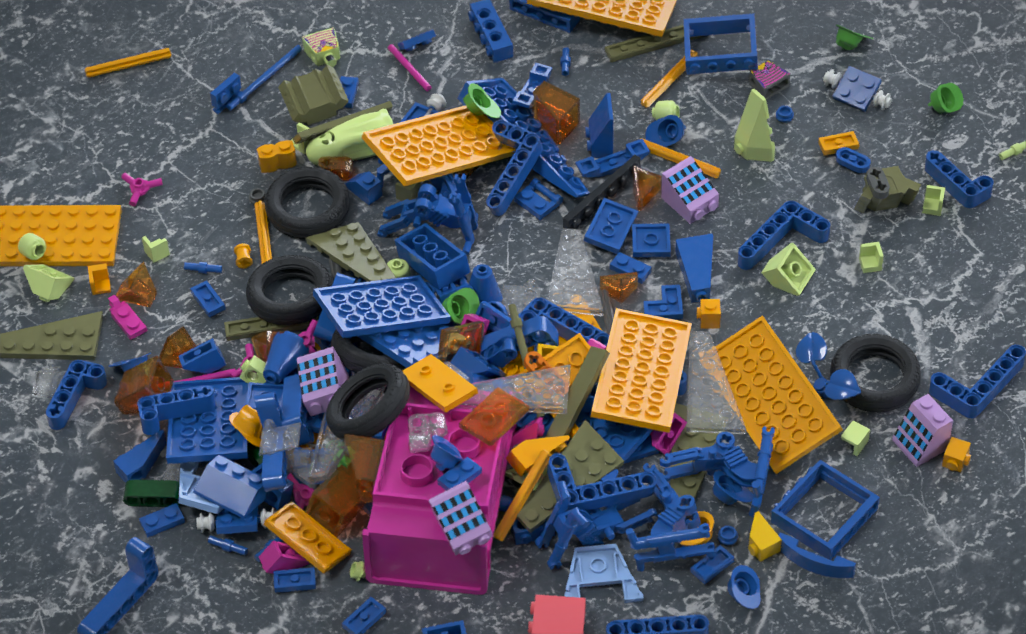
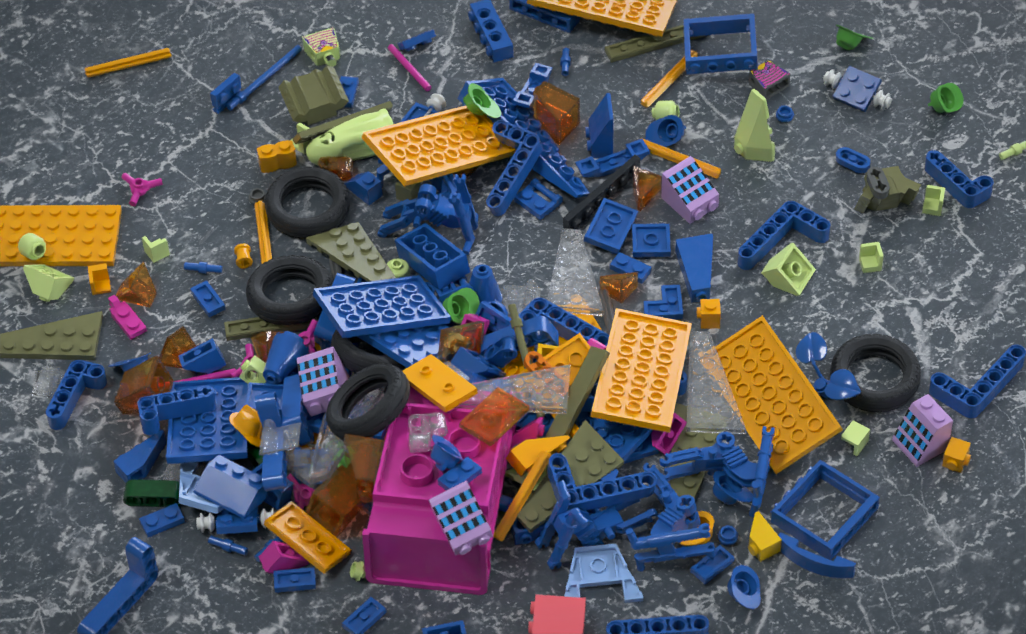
light orange plate [818,131,859,156] -> none

